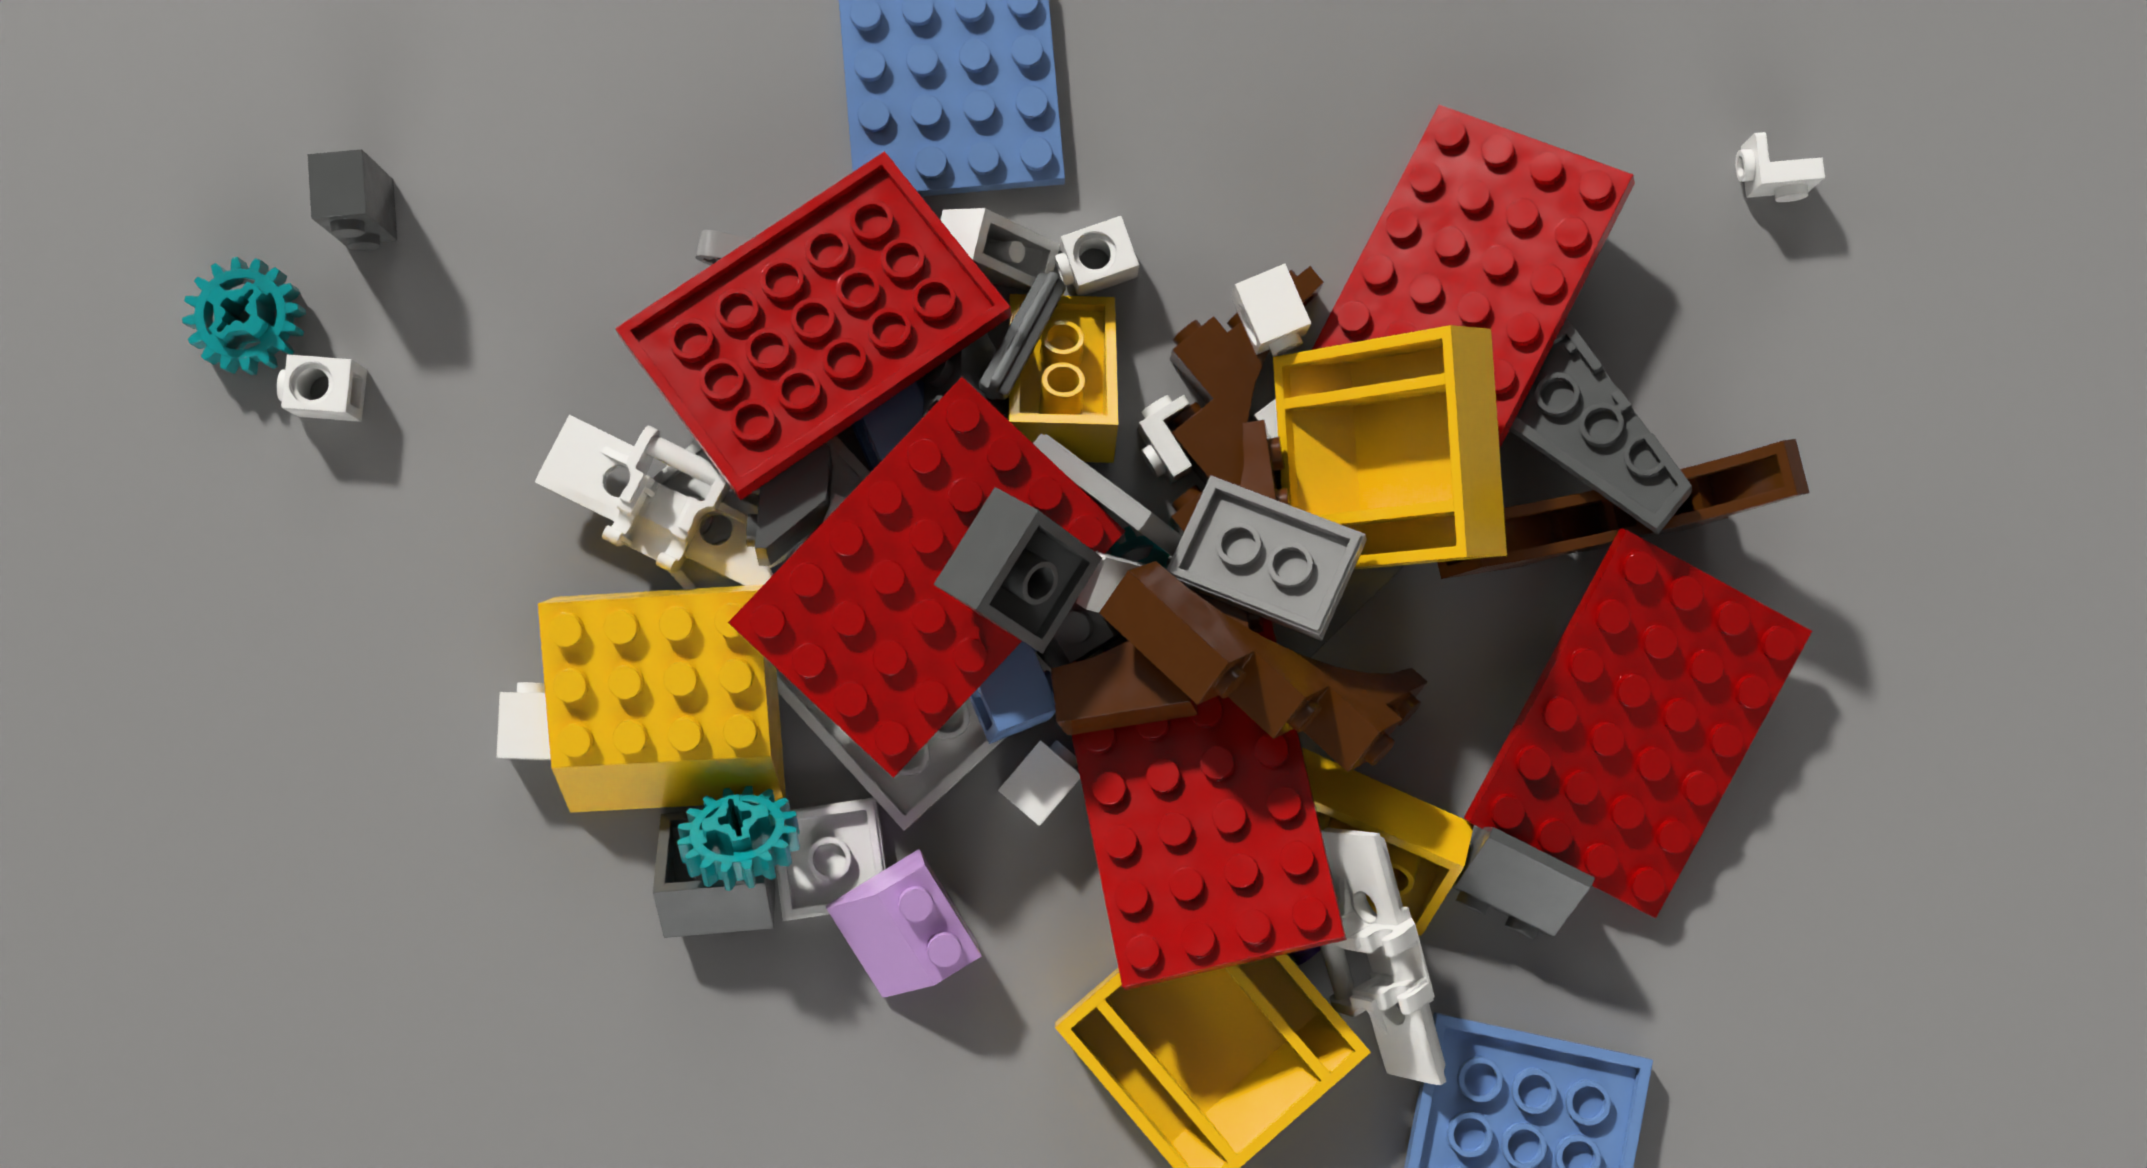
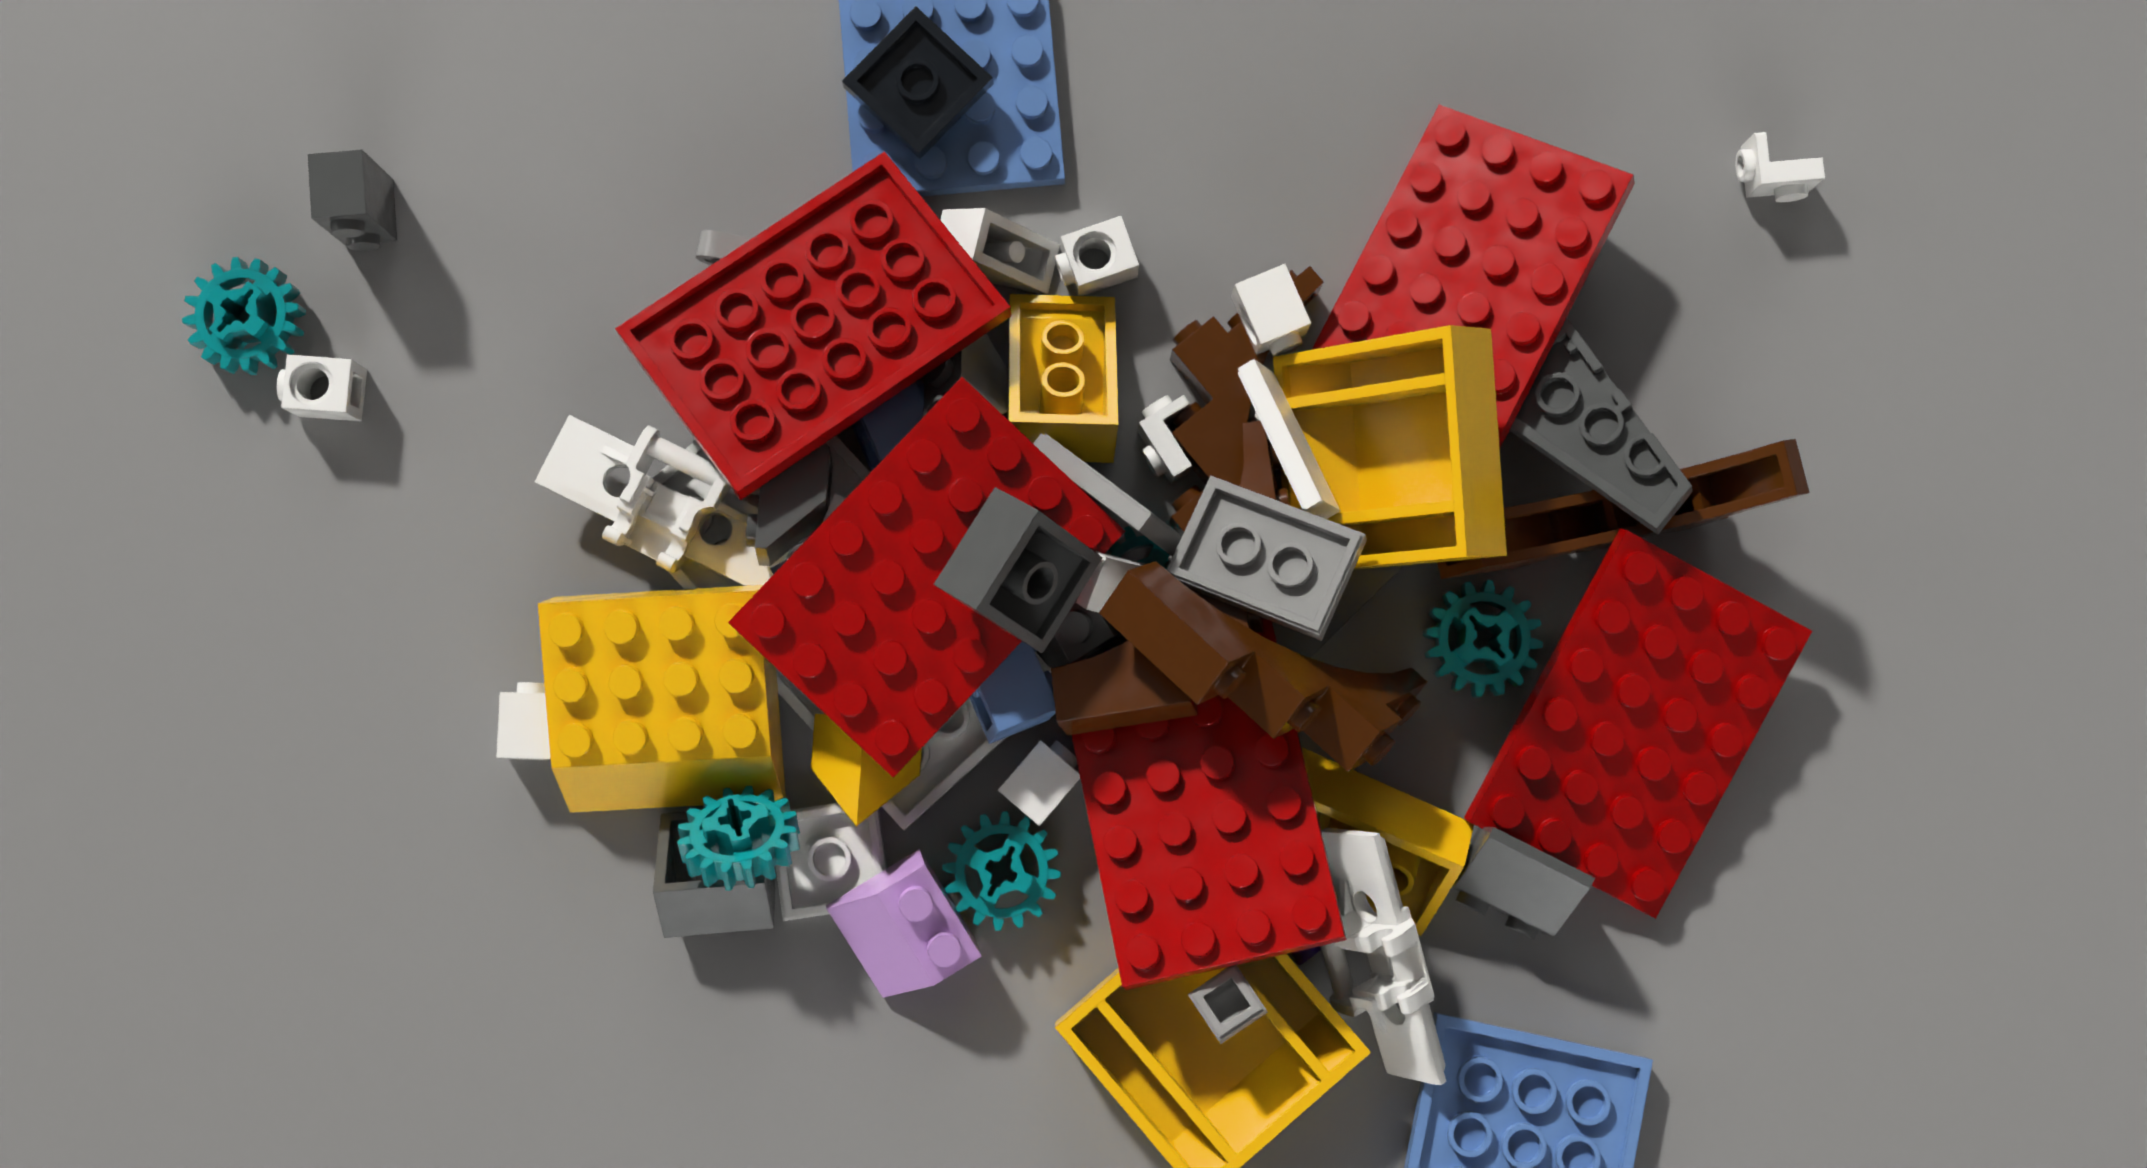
dark grey axle [979,271,1066,401] -> none
none -> yellow slope [811,714,922,827]
none -> black plate [842,6,994,159]
none -> teal gear [942,811,1061,931]
none -> light grey brick [1188,965,1268,1044]
none -> white tile [1238,359,1340,519]
none -> teal gear [1422,580,1543,698]

